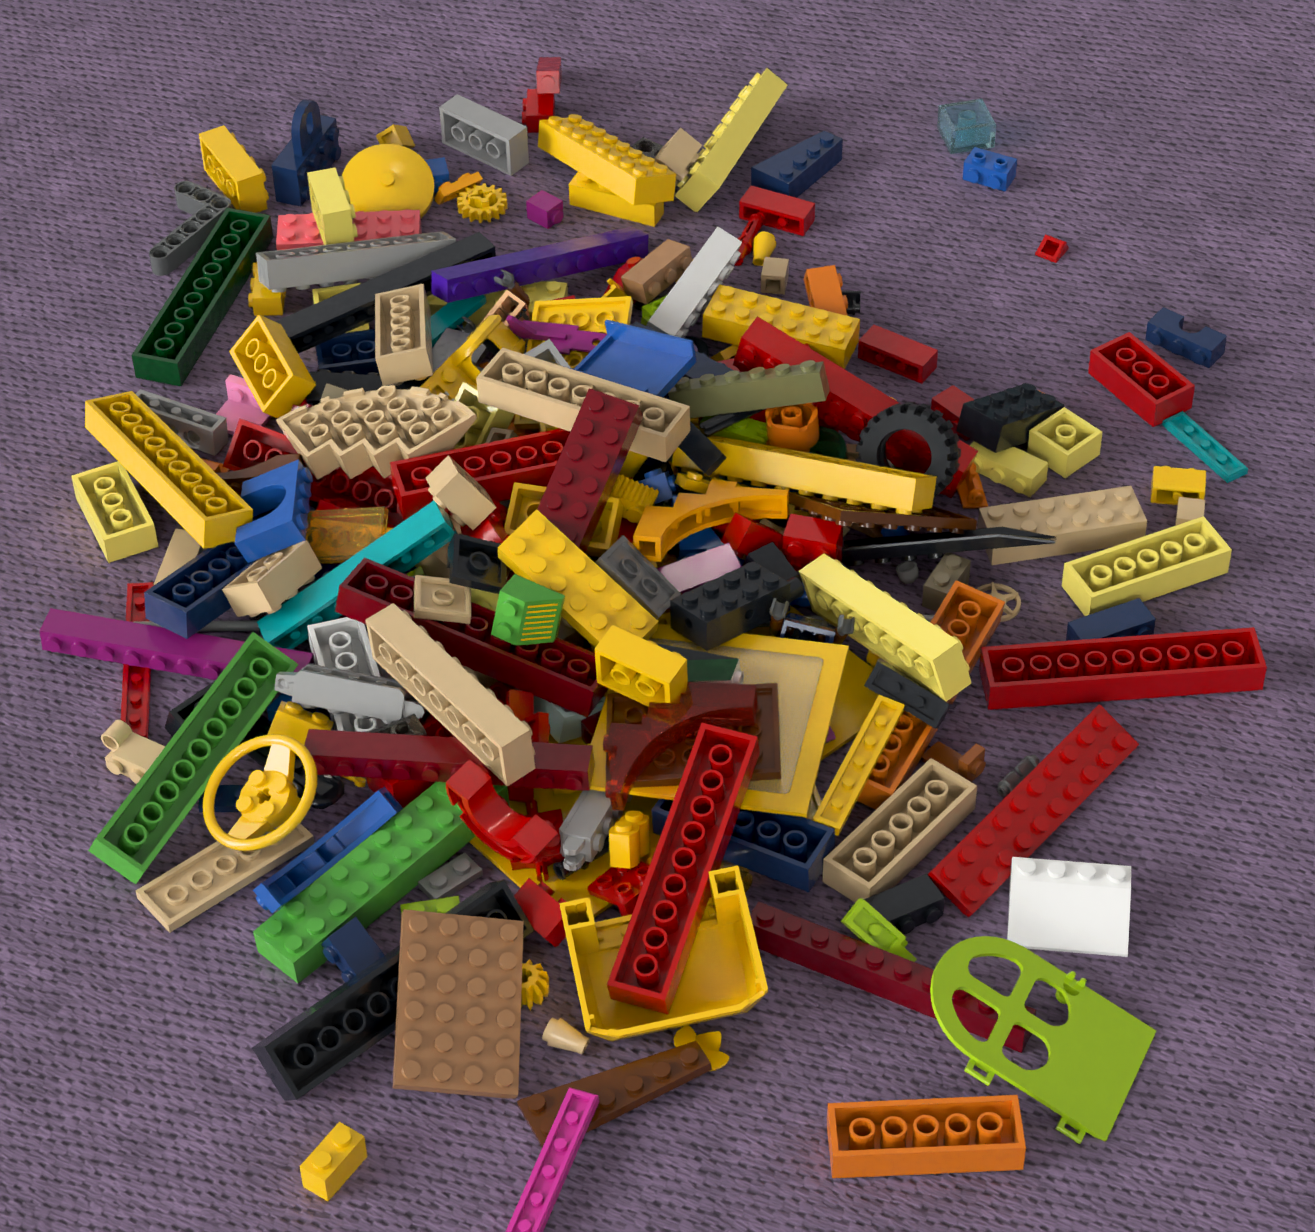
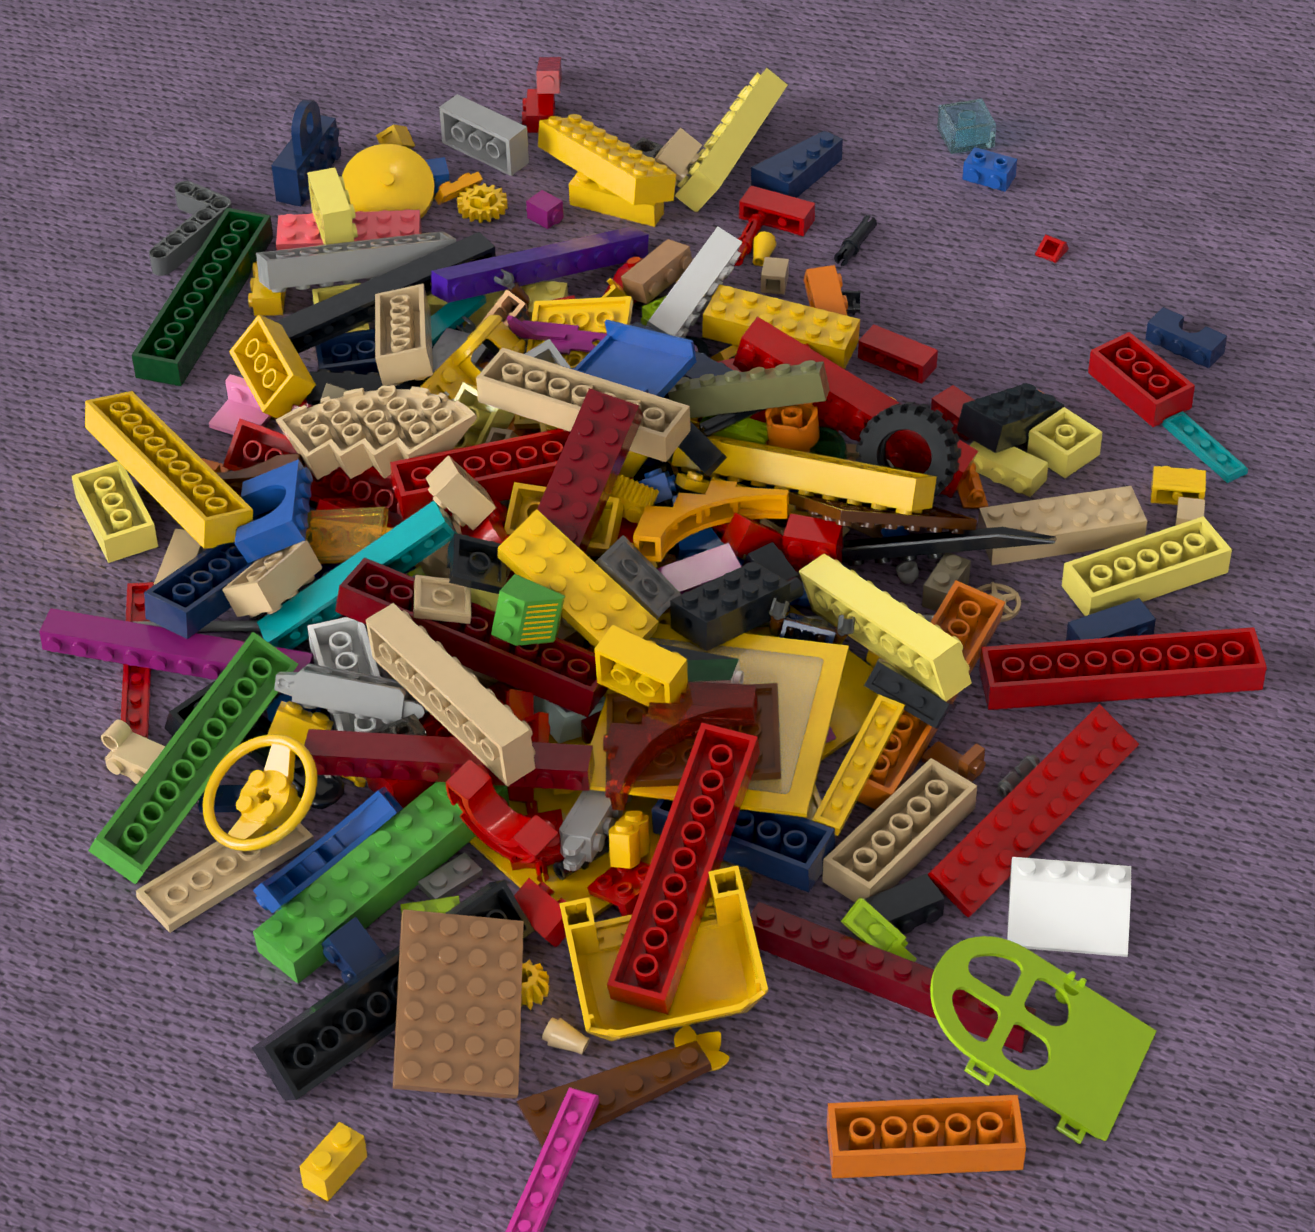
light grey brick [136,389,229,456] -> none
yellow brick [199,125,269,213] -> none
none -> black pin [834,215,877,266]

